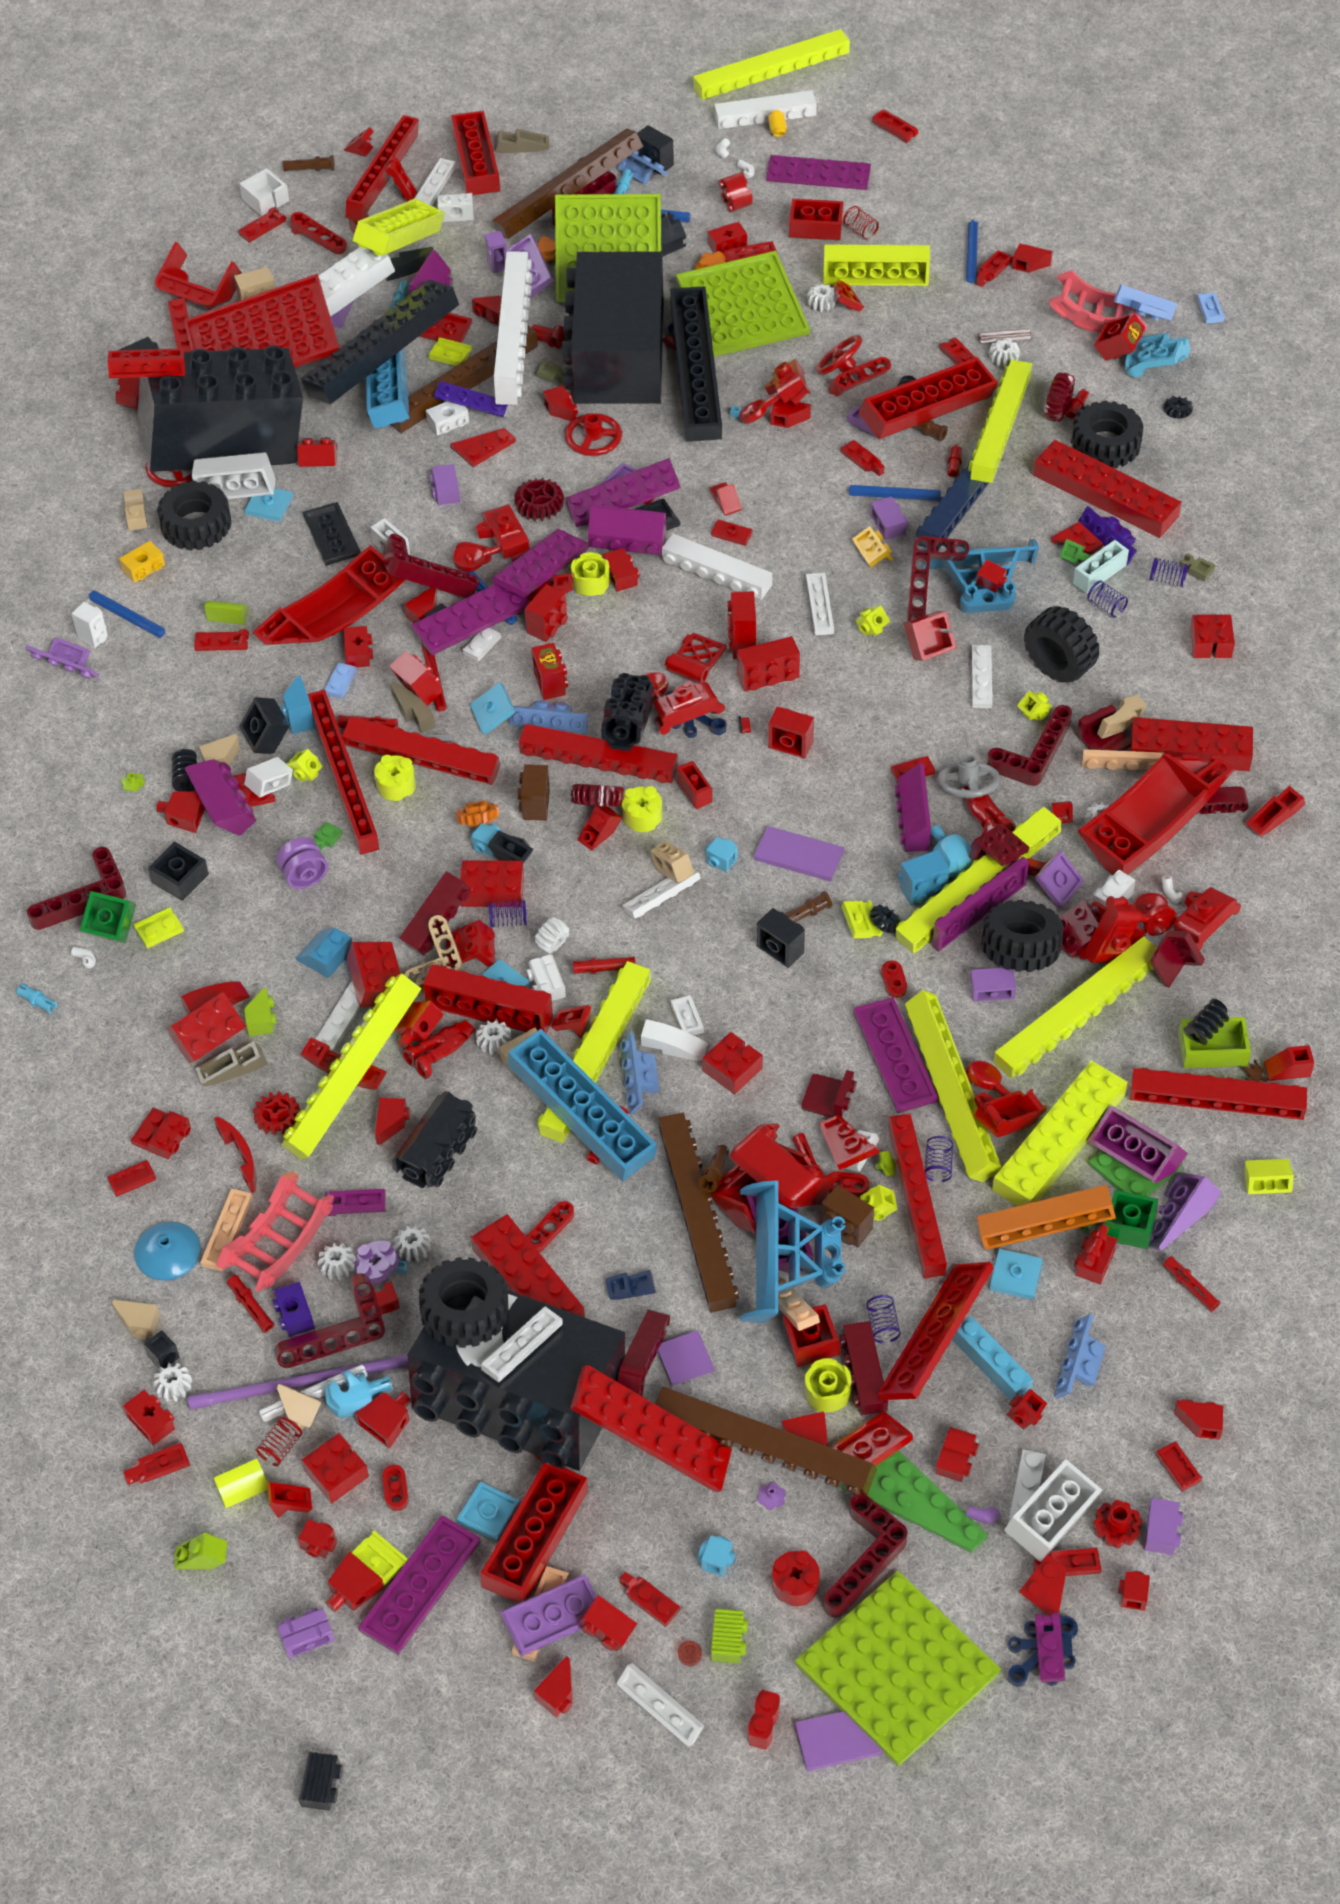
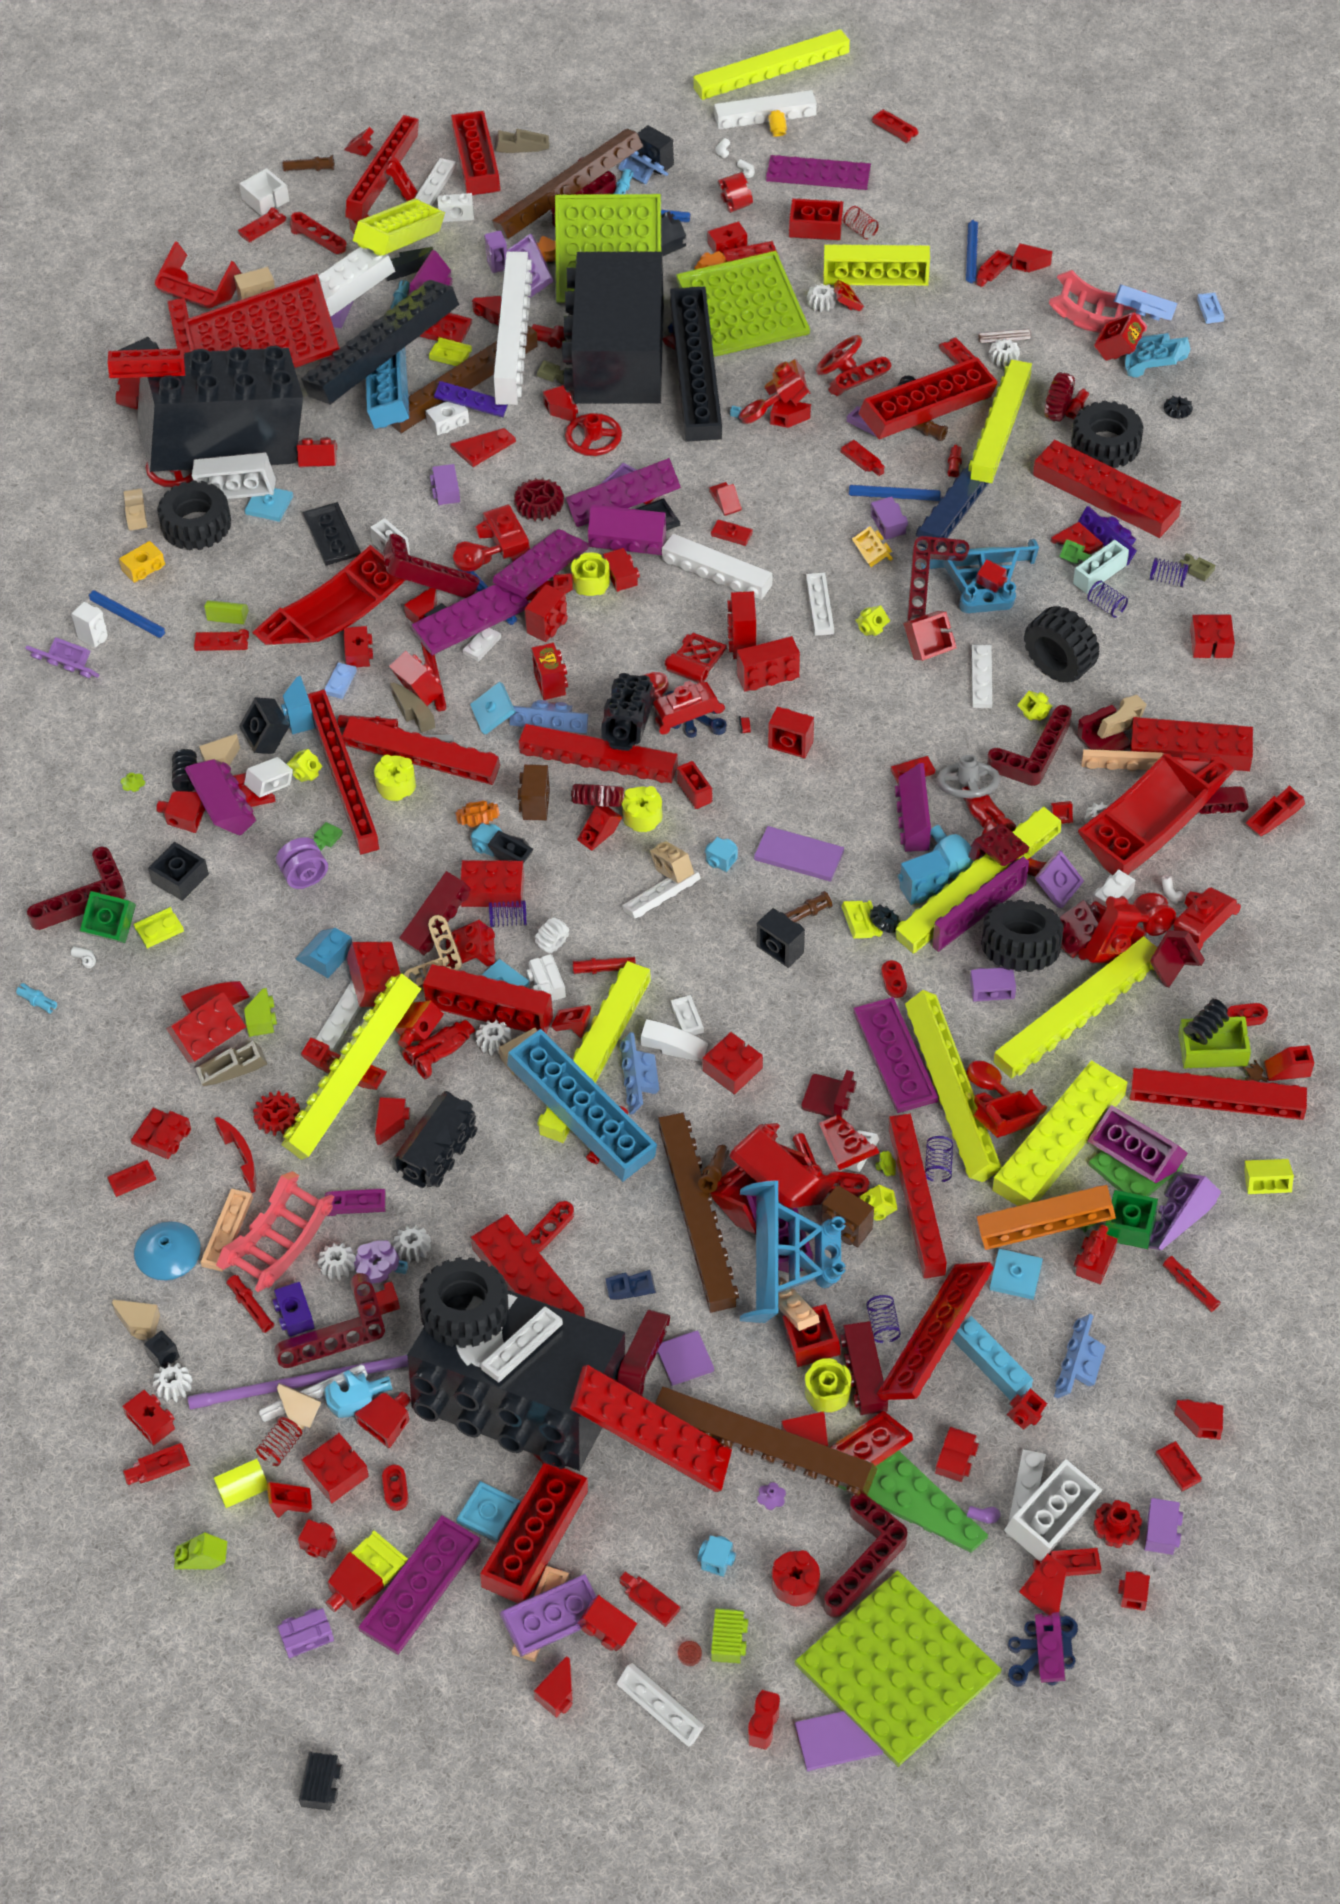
none -> red plate [1227,1003,1268,1026]

